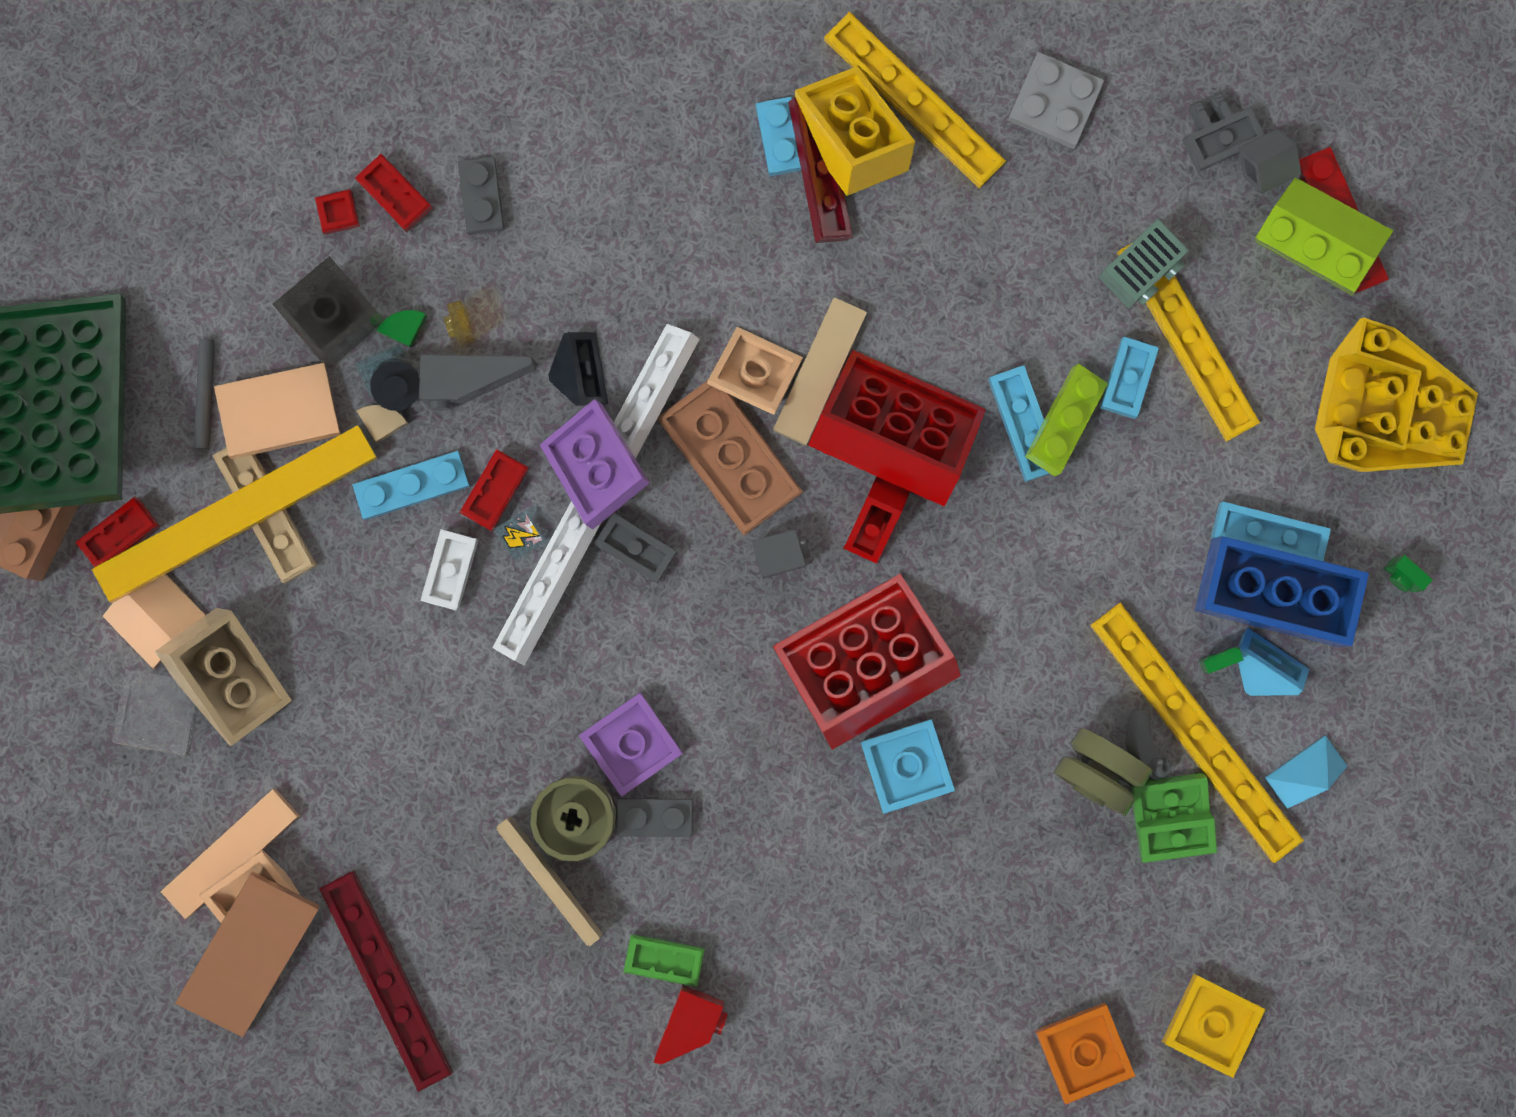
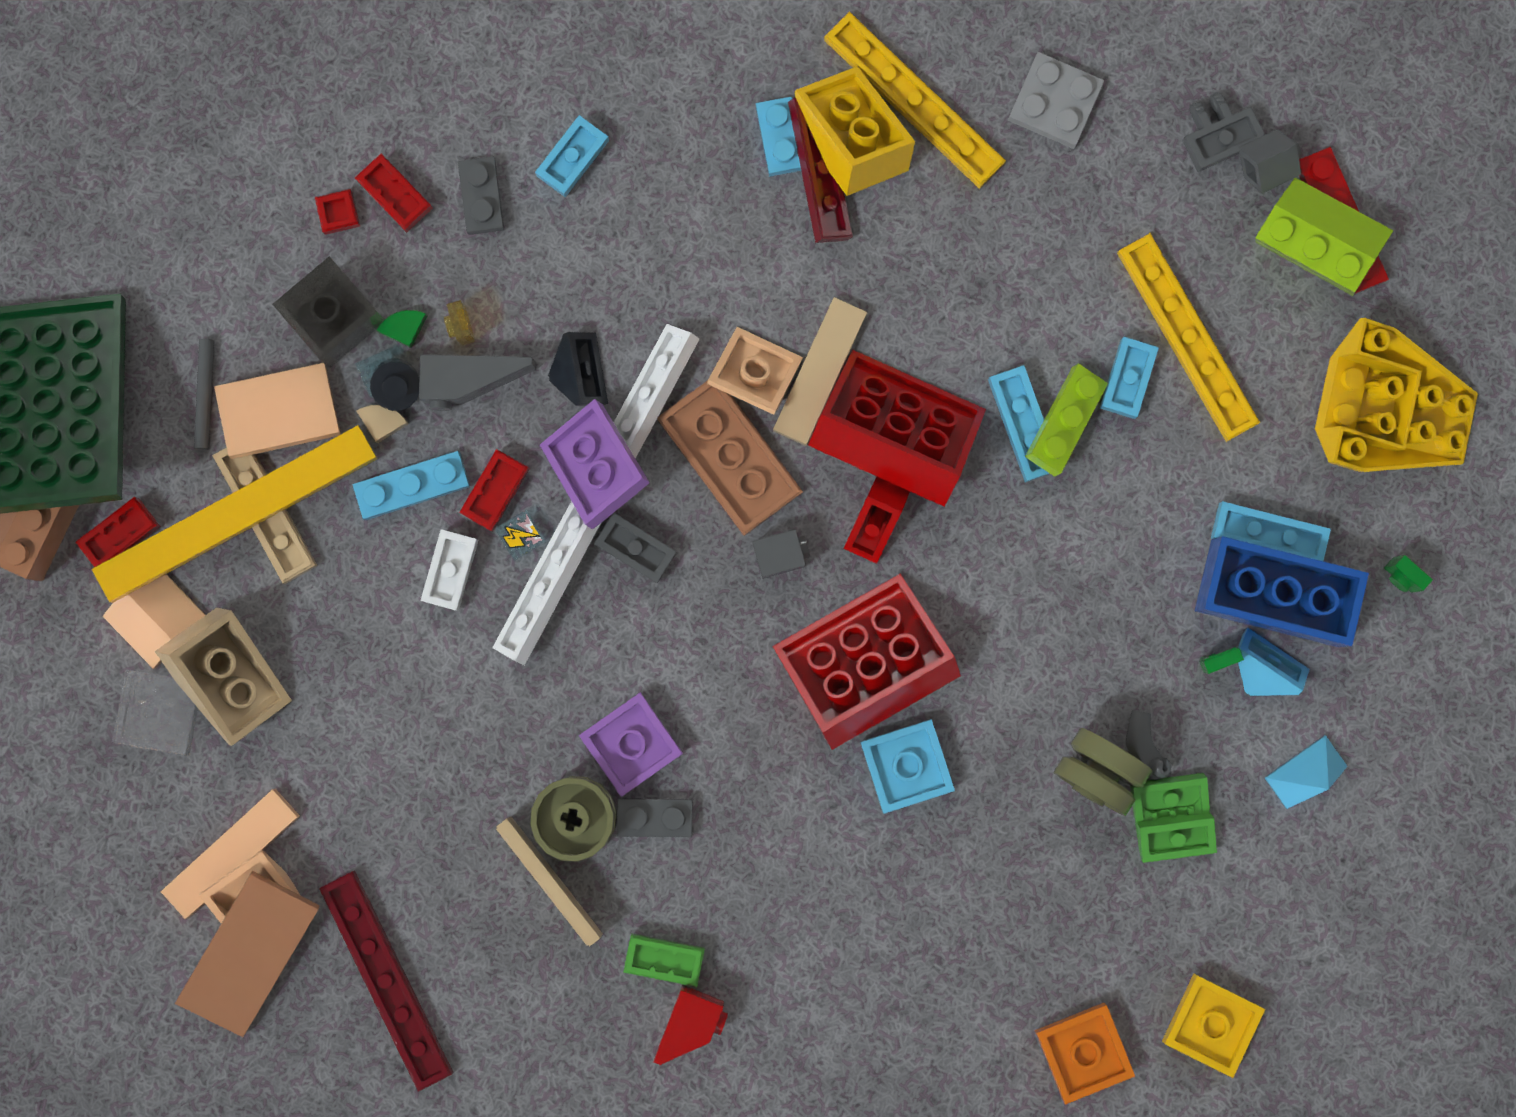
yellow tile [1090,602,1304,863] -> none
sand green brick [1098,219,1189,309] -> none
none -> medium azure plate [535,115,609,198]

